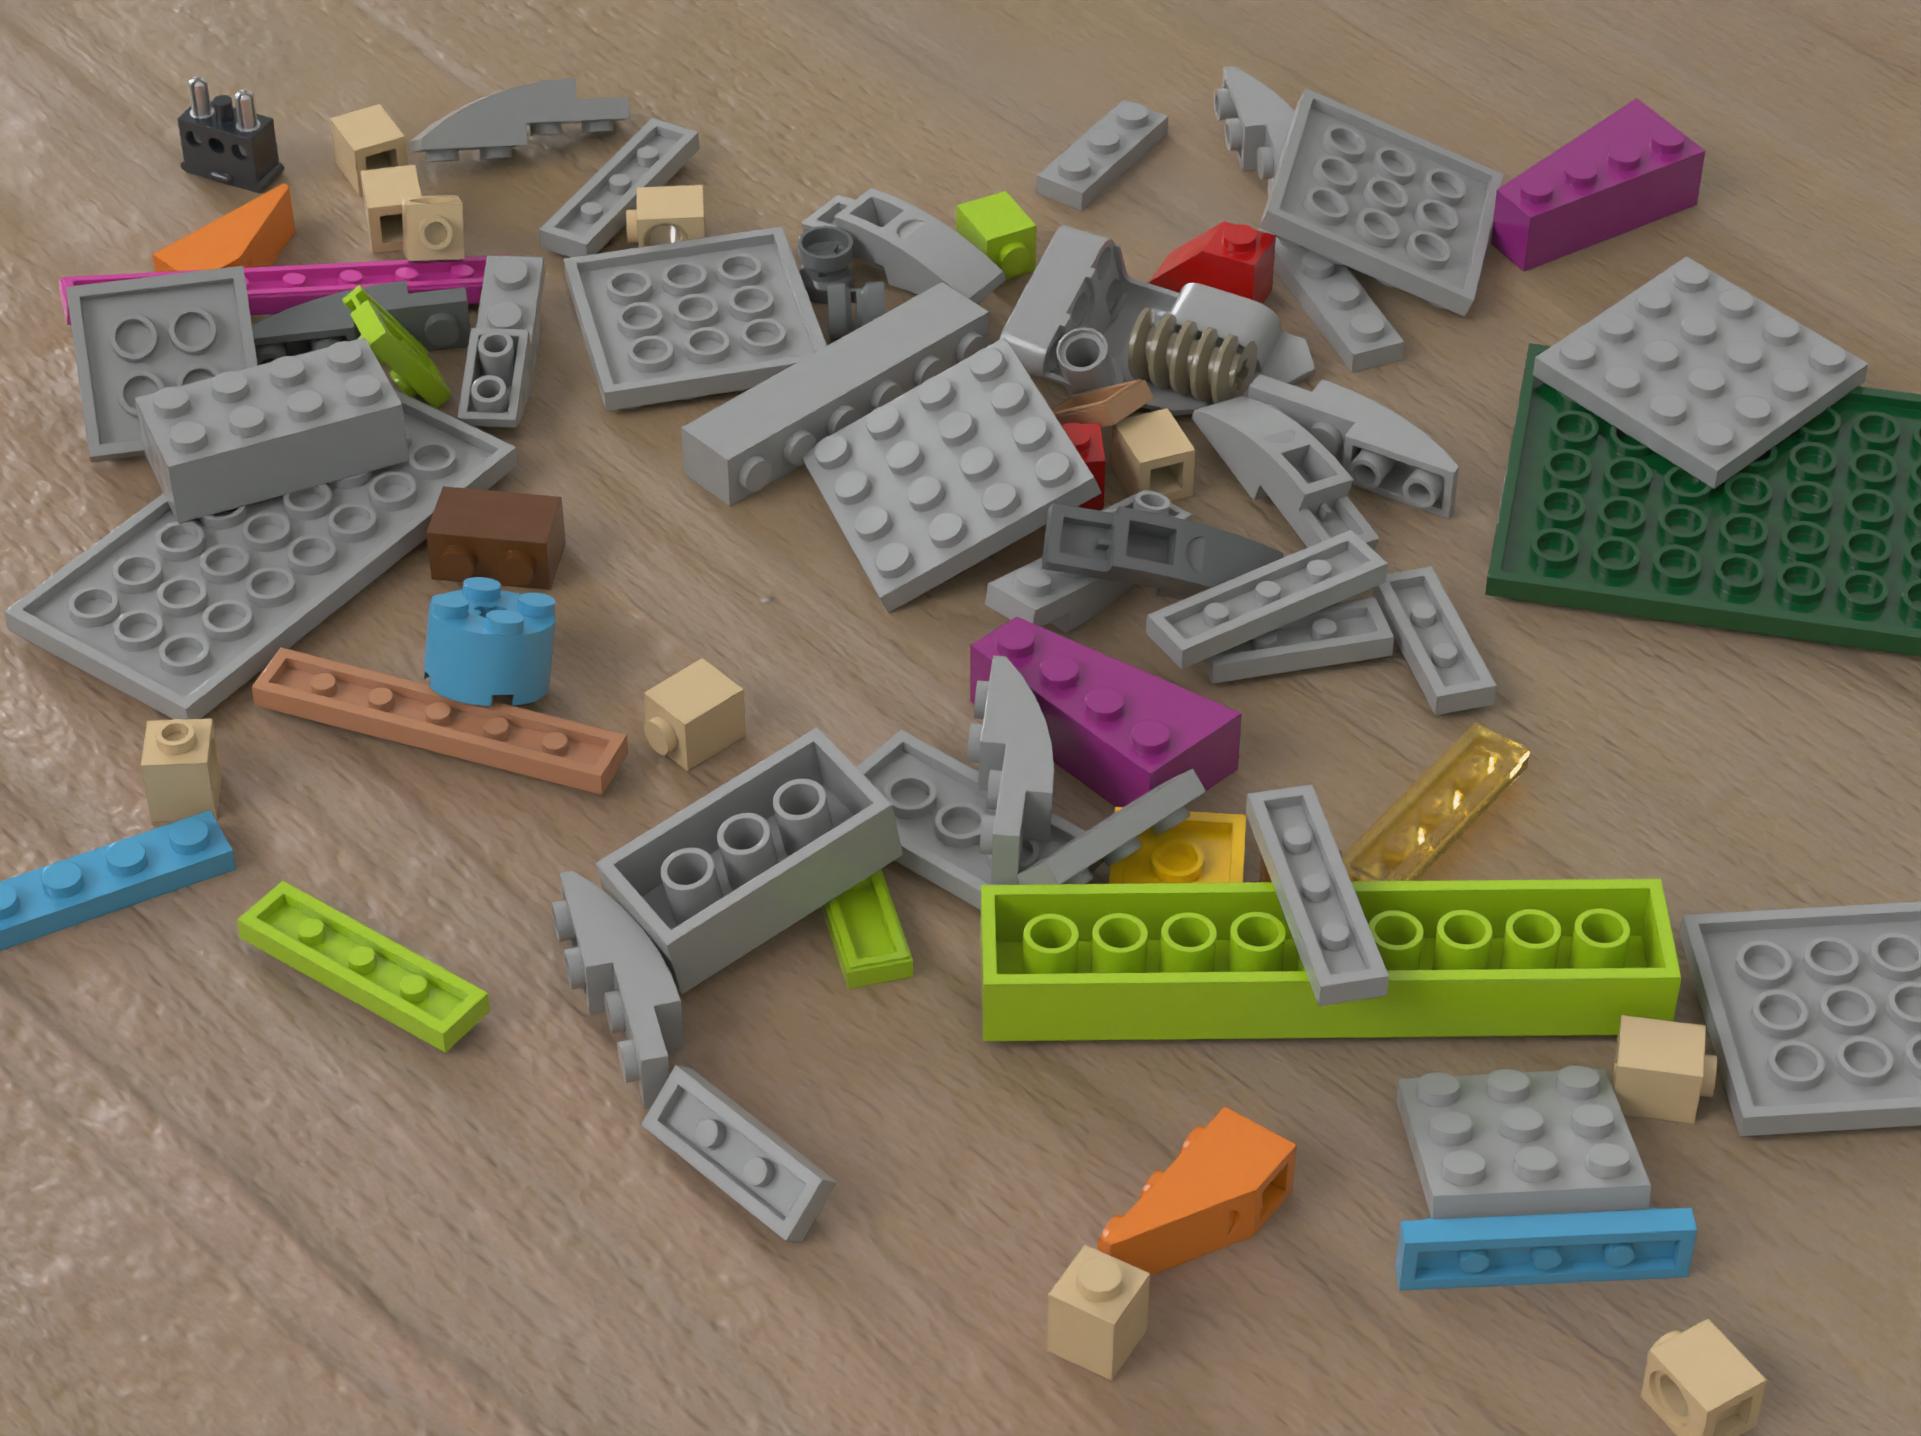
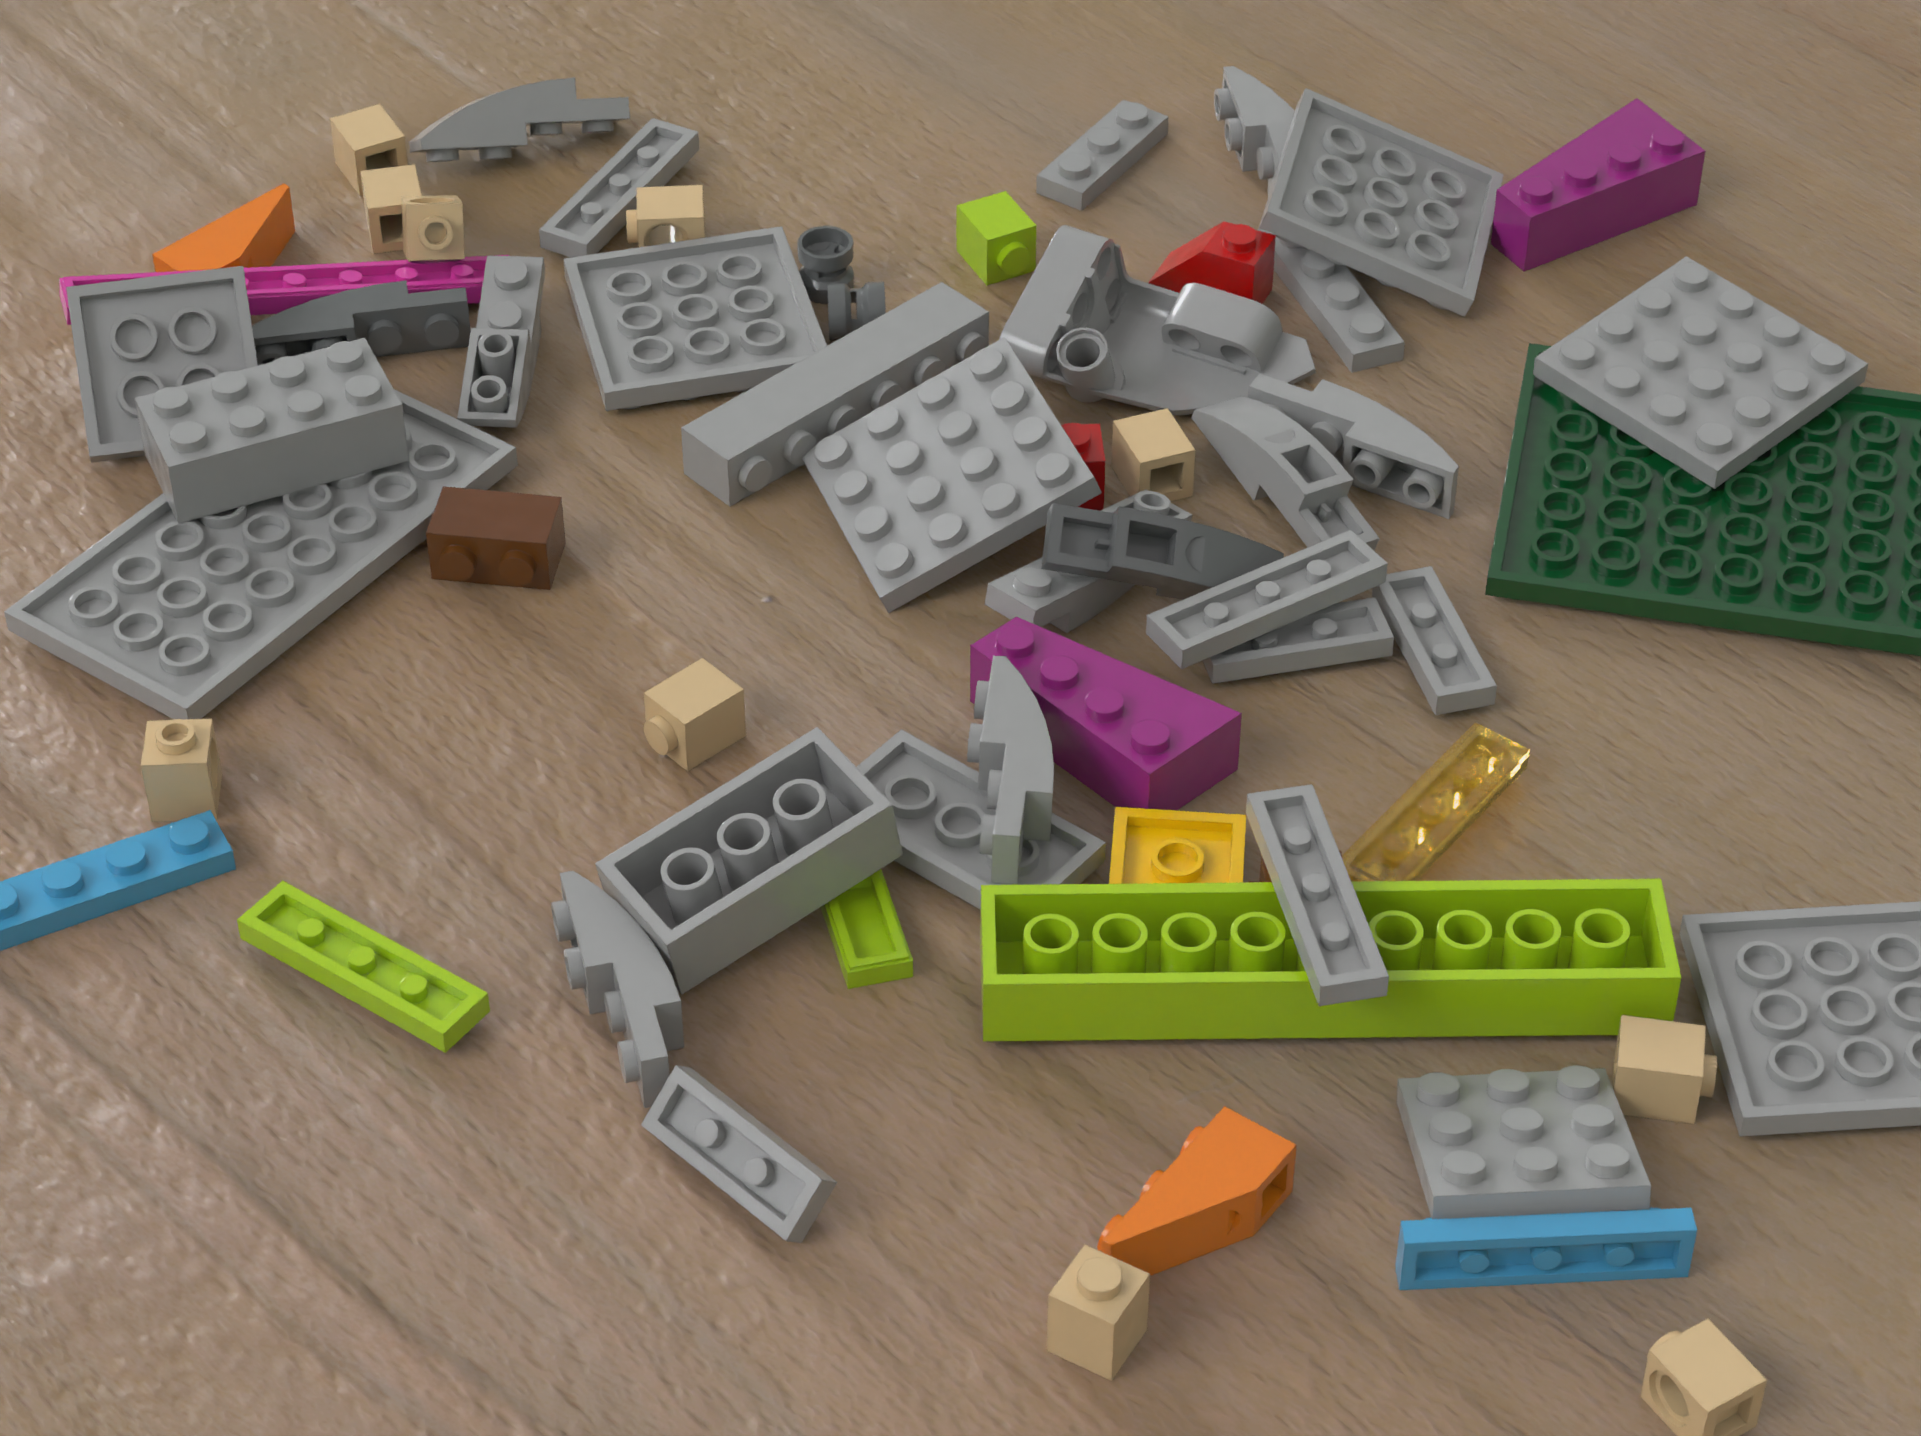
black piece [177,76,284,193] -> none
nougat plate [252,647,628,795] -> none
lime plate [342,285,453,409] -> none
dark azure brick [424,577,556,706] -> none
light grey slope [801,188,1006,304] -> none
light grey plate [1016,769,1206,885] -> none
medium nougat tile [1051,379,1154,428] -> none
dark tan piece [1128,307,1257,404] -> none

